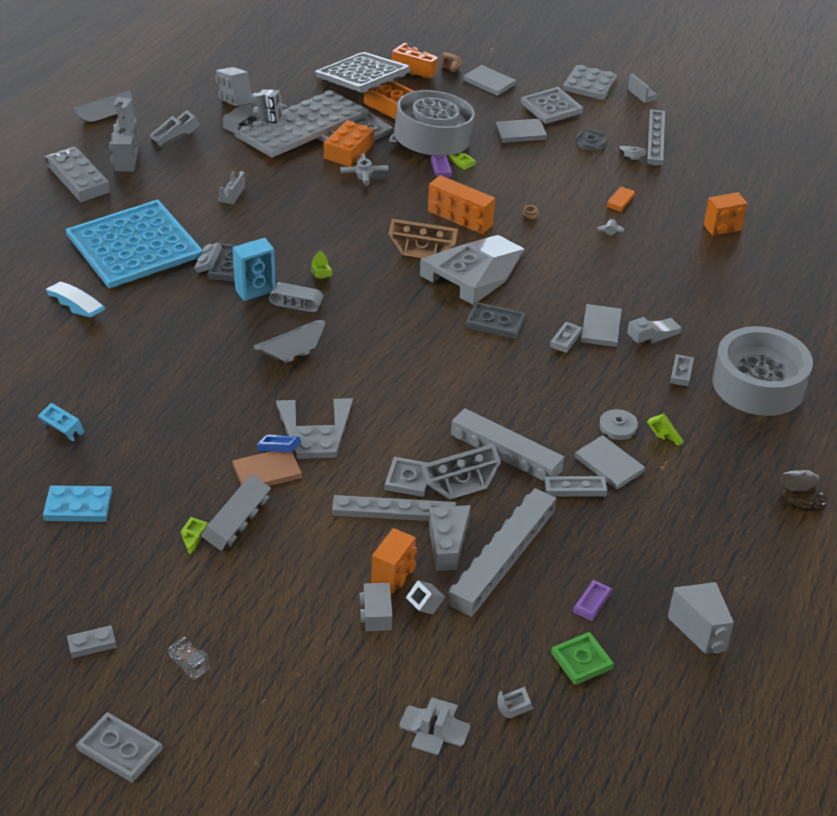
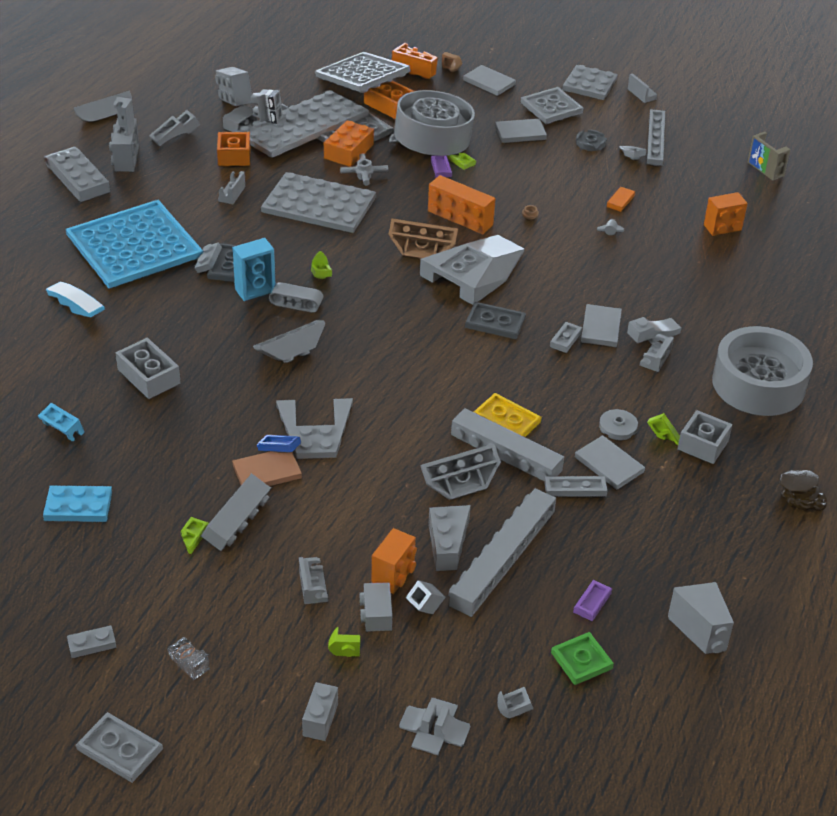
light grey plate [332,495,456,521] -> none
light grey plate [385,457,428,497] -> none
light grey plate [670,354,694,386] -> none
none -> light grey brick [115,337,180,399]
none -> orange brick [217,132,251,167]
none -> light grey plate [261,172,376,233]
none -> light grey hinge [299,557,328,604]
none -> light grey brick [302,682,338,741]
none -> lime plate [328,627,360,657]
none -> yellow tile [474,393,542,437]
none -> light grey hinge [640,334,674,372]
none -> light grey brick [678,410,733,464]
none -> dark tan panel [748,132,790,180]

